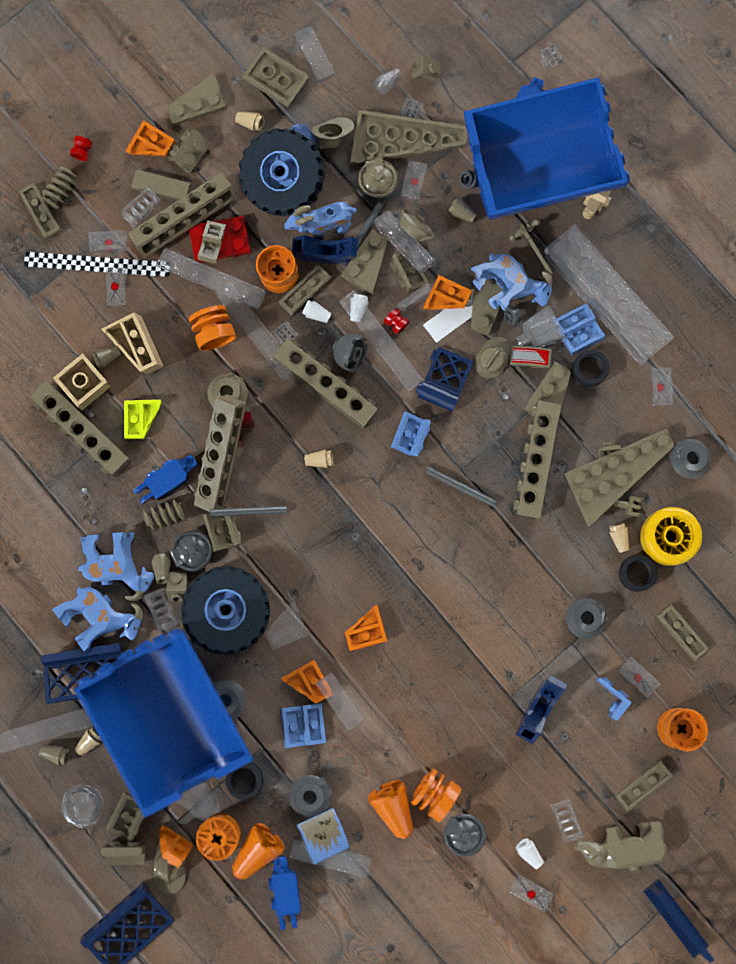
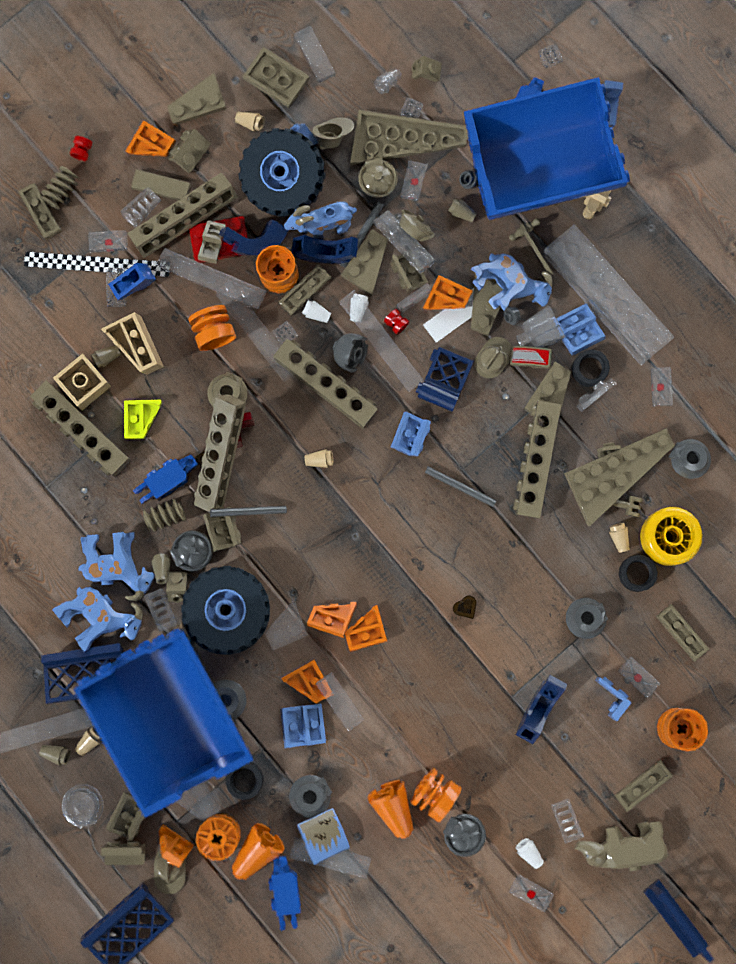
none -> blue arch [108,263,156,300]
none -> dark blue arch [219,220,289,256]
none -> orange wing [307,602,357,638]
none -> dark brown tile [453,595,477,619]
none -> clear wing [576,378,616,412]
none -> medium blue bracket [603,80,623,127]

